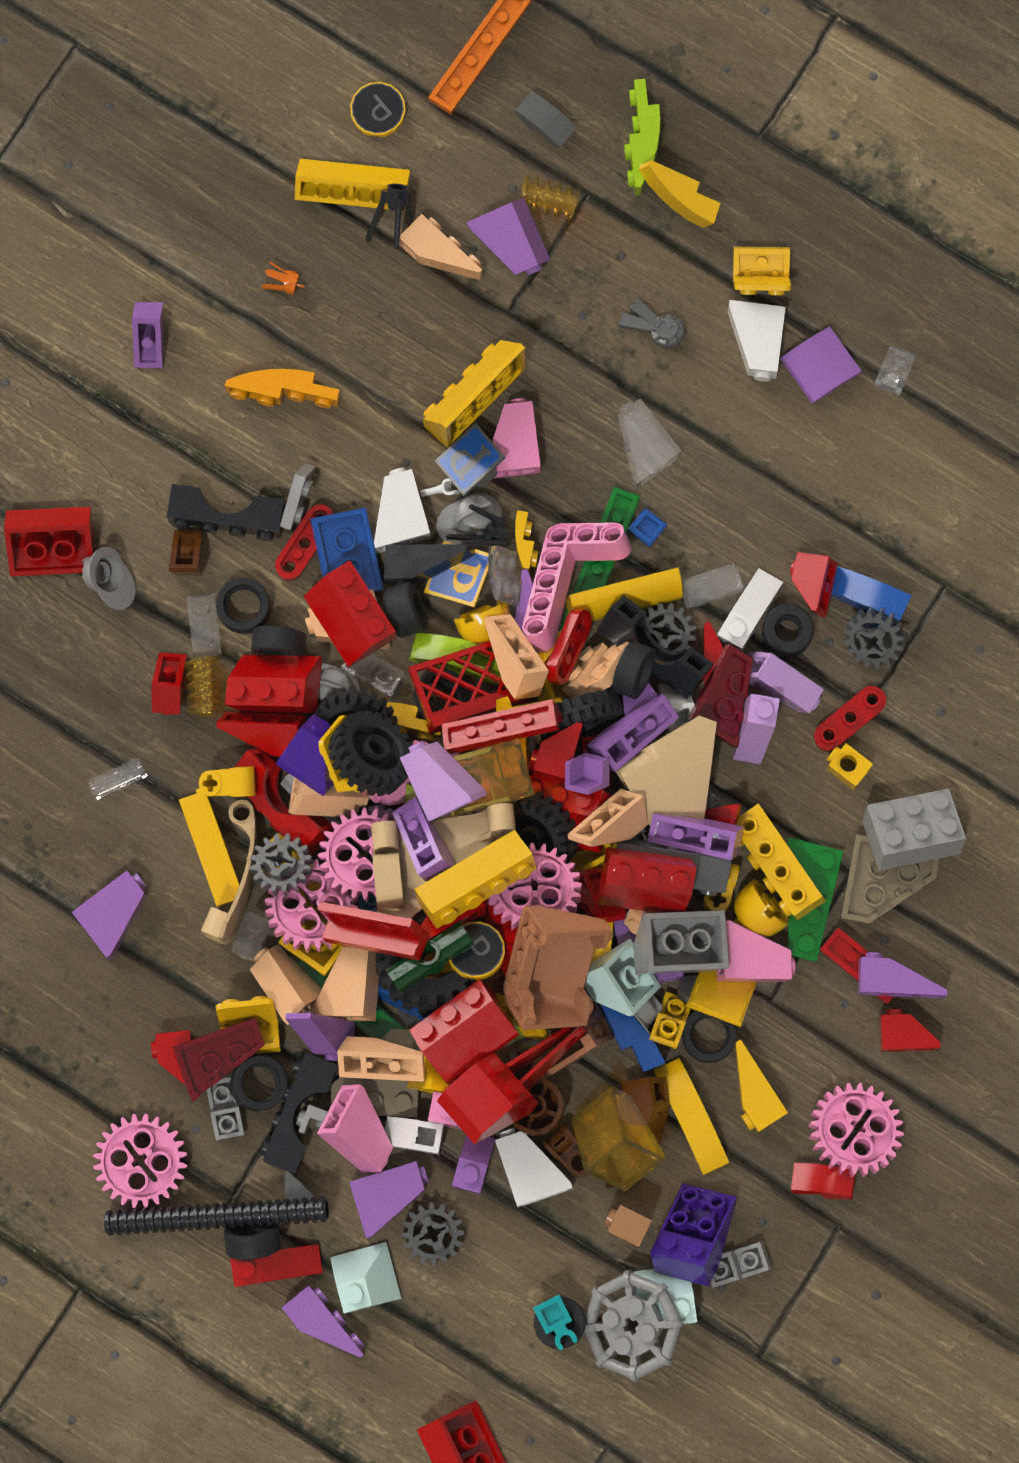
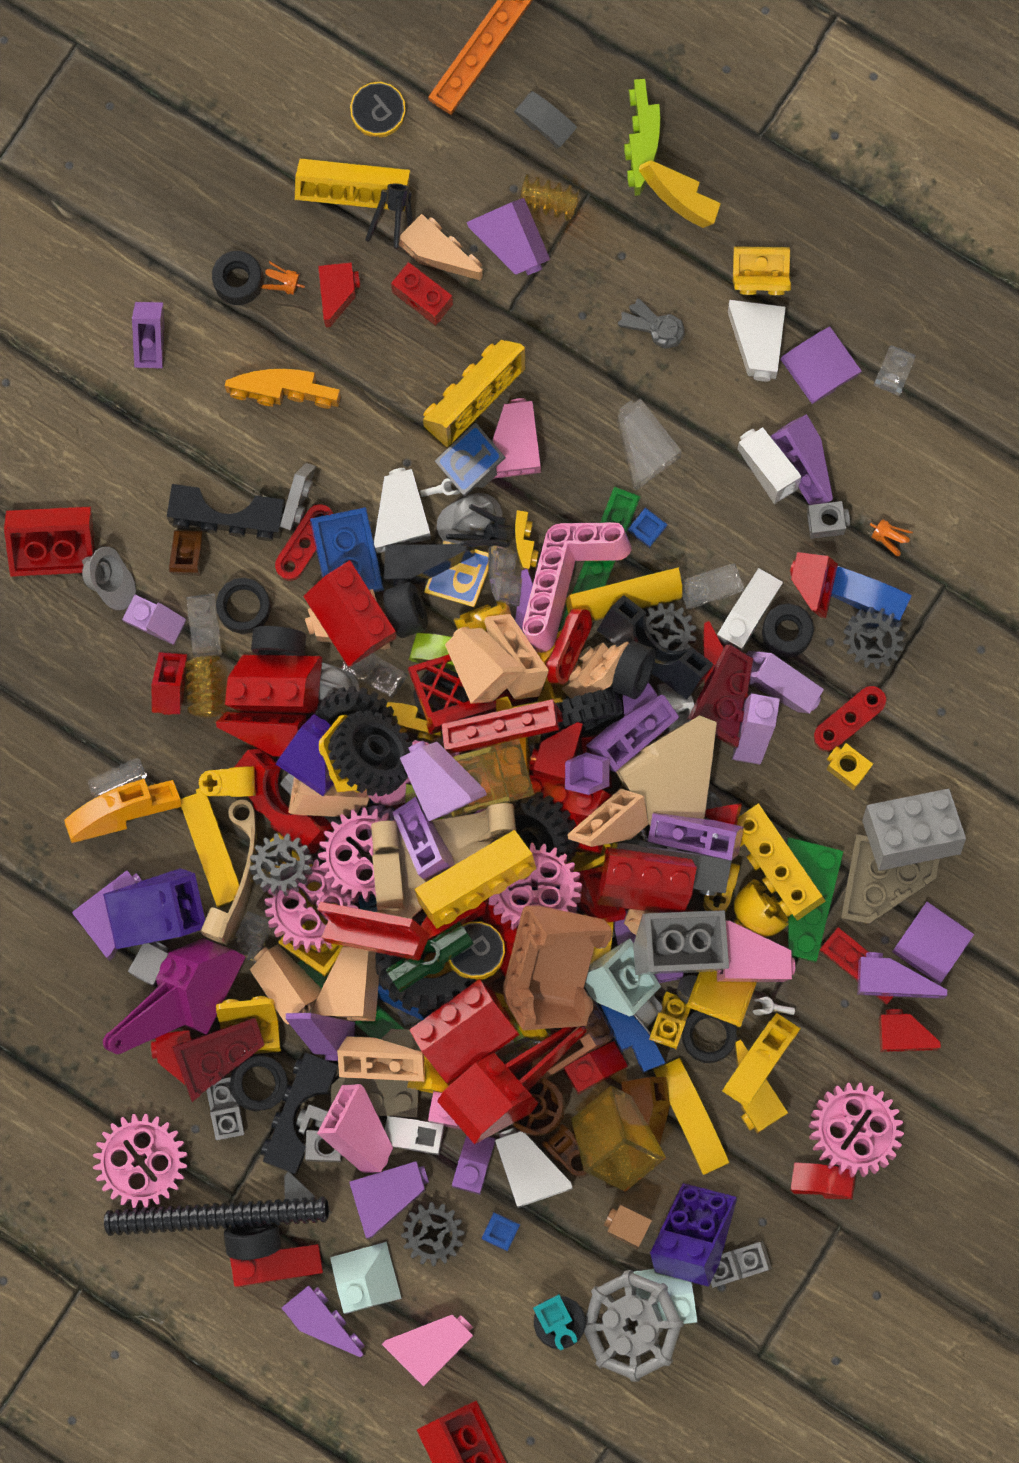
none -> light orange slope [64,779,181,843]
none -> dark purple slope [103,868,205,949]
none -> magenta slope [103,938,246,1054]
none -> lavender slope [122,595,186,645]
none -> light grey brick [128,941,169,988]
none -> black tyre [212,251,263,305]
none -> light grey brick [305,1130,342,1162]
none -> red slope [318,262,360,327]
none -> bright pink slope [382,1315,473,1386]
none -> red brick [391,262,453,326]
none -> light nougat slope [445,627,524,703]
none -> blue tile [481,1213,520,1252]
none -> red slope [564,1041,628,1095]
none -> yellow slope [722,1013,801,1107]
none -> white slope [738,427,801,504]
none -> white hand [753,997,795,1015]
none -> medium lavender slope [770,414,833,505]
none -> light grey brick [807,501,850,539]
none -> orange piece [870,519,913,556]
none -> medium lavender slope [892,902,974,985]

